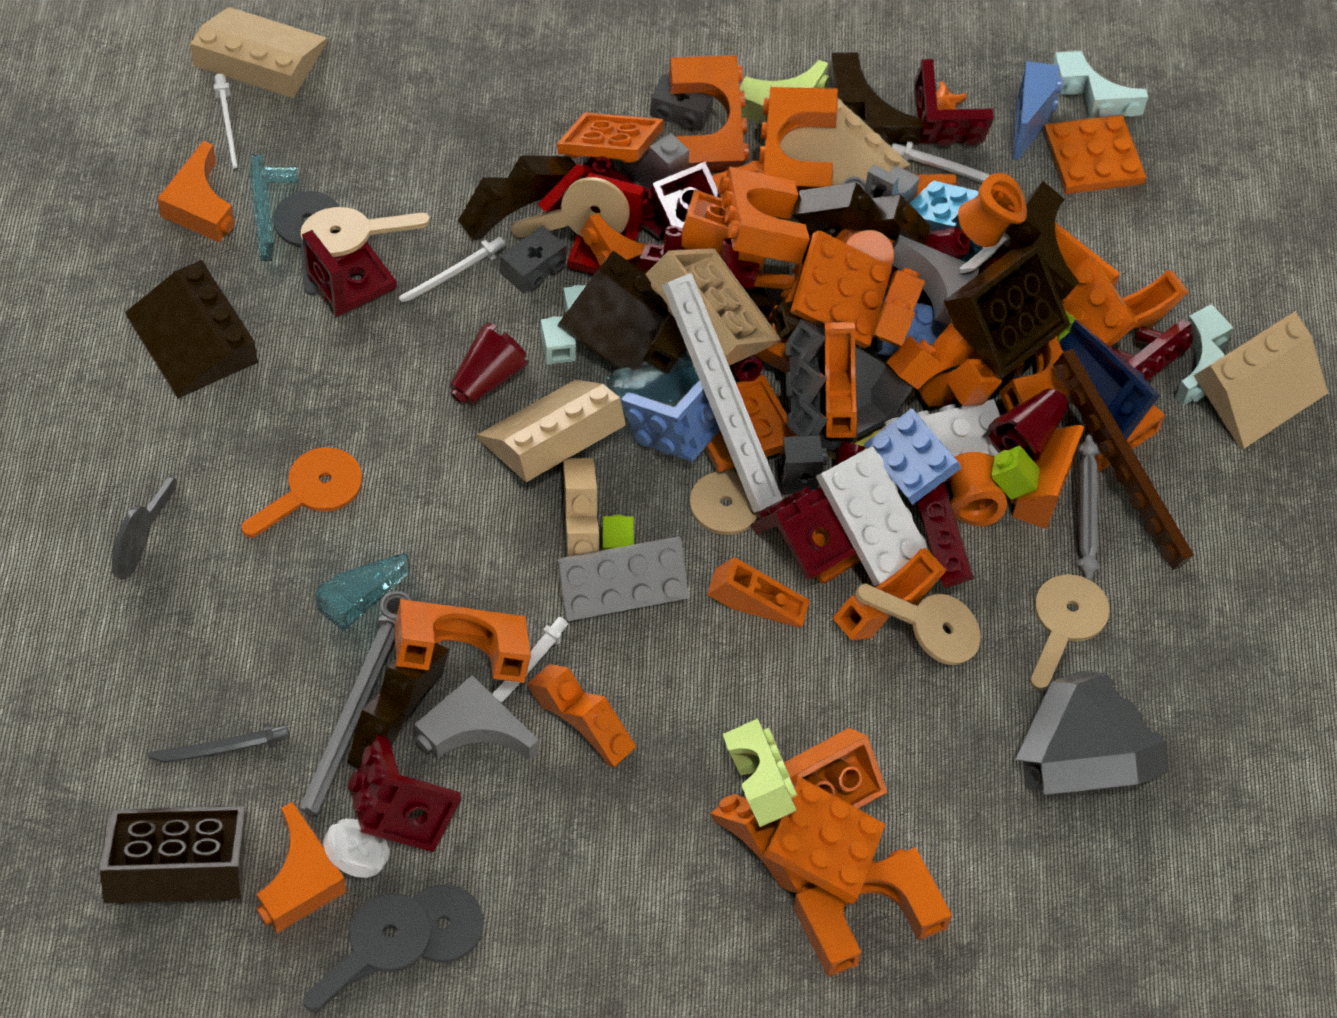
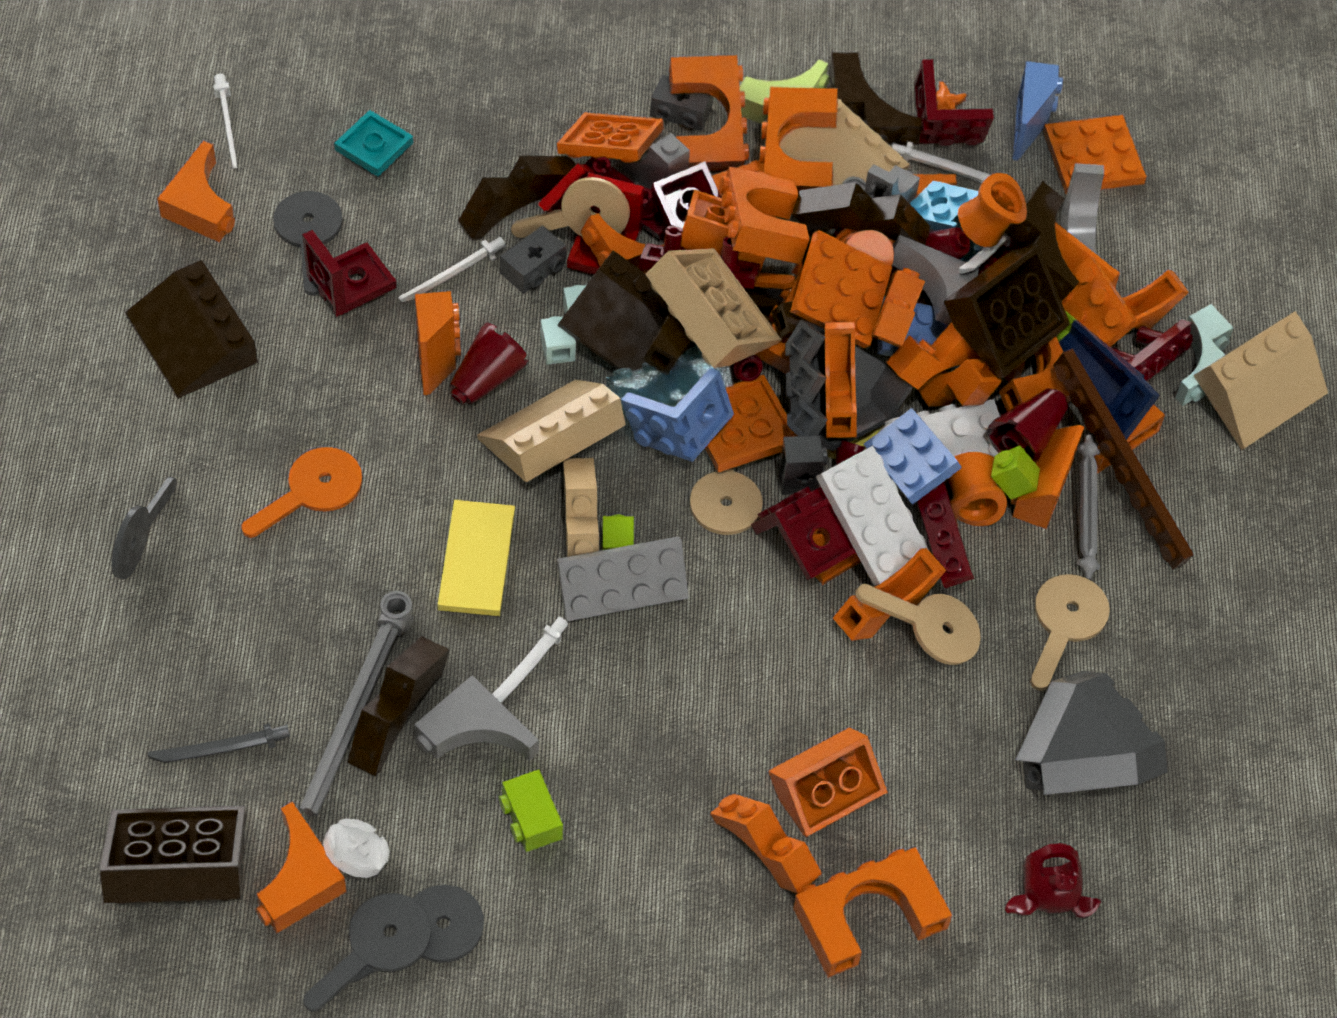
tan slope [190,7,328,98] -> none
clear light blue piece [249,154,298,261] -> none
tan piece [301,207,430,257] -> none
clear light blue slope [315,553,410,632] -> none
dark red bracket [348,735,462,852] -> none
orange arch [394,599,531,683] -> none
orange arch [527,664,637,767] -> none
white plate [662,273,783,512] -> none
orange slope [707,557,810,628] -> none
yellowish green arch [723,718,798,827] -> none
orange plate [764,777,886,905] -> none
light aqua arch [1053,51,1148,118] -> none
none -> teal plate [334,110,414,177]
none -> orange slope [415,291,461,395]
none -> light yellow tile [438,500,515,616]
none -> lime brick [498,769,563,852]
none -> dark red piece [1005,843,1102,919]
none -> light grey arch [1060,163,1104,254]

